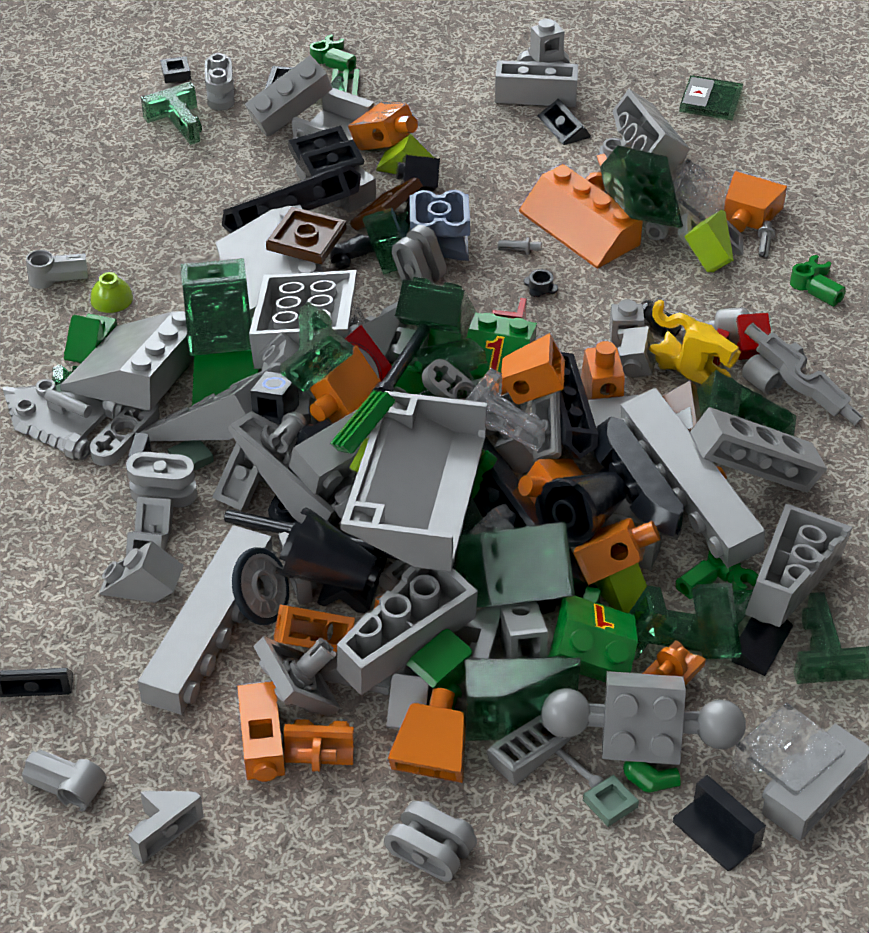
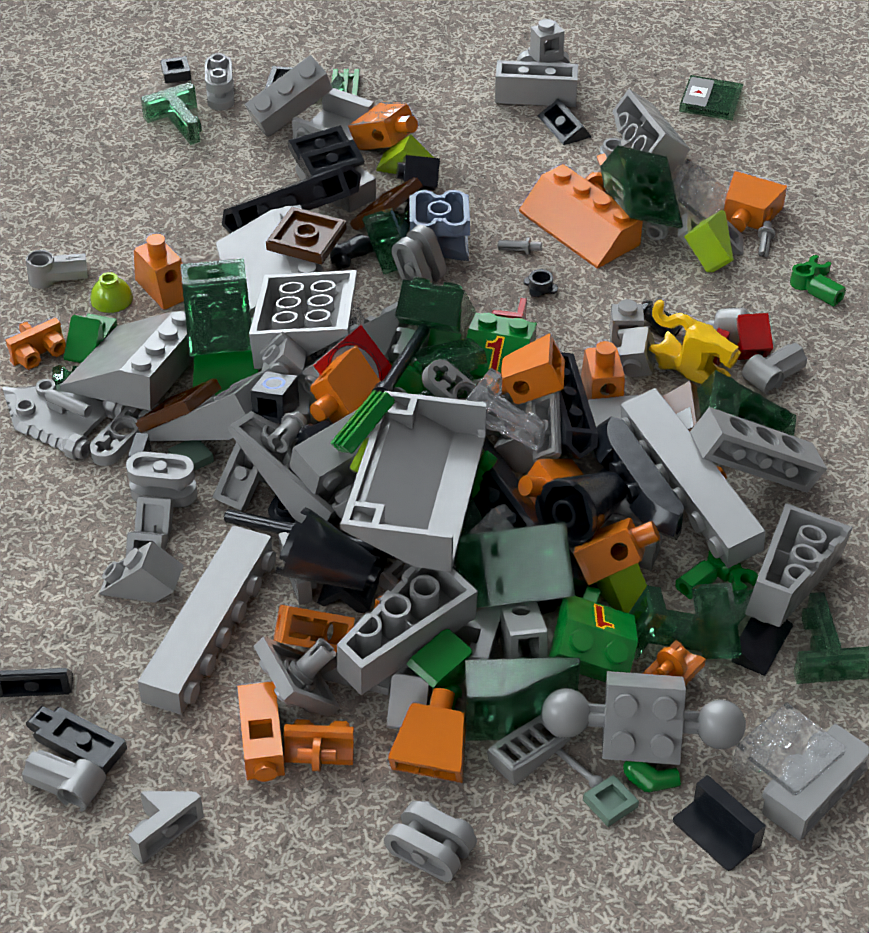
light grey wheel [232,547,289,626] -> none
clear green bracket [280,302,353,392] -> none
green bar [310,34,357,73] -> none
light grey piece [744,323,864,426] -> none
none -> orange hips [5,317,66,370]
none -> hinge [26,706,127,774]
none -> orange torso [134,234,190,310]
none -> reddish brown tile [135,378,222,433]

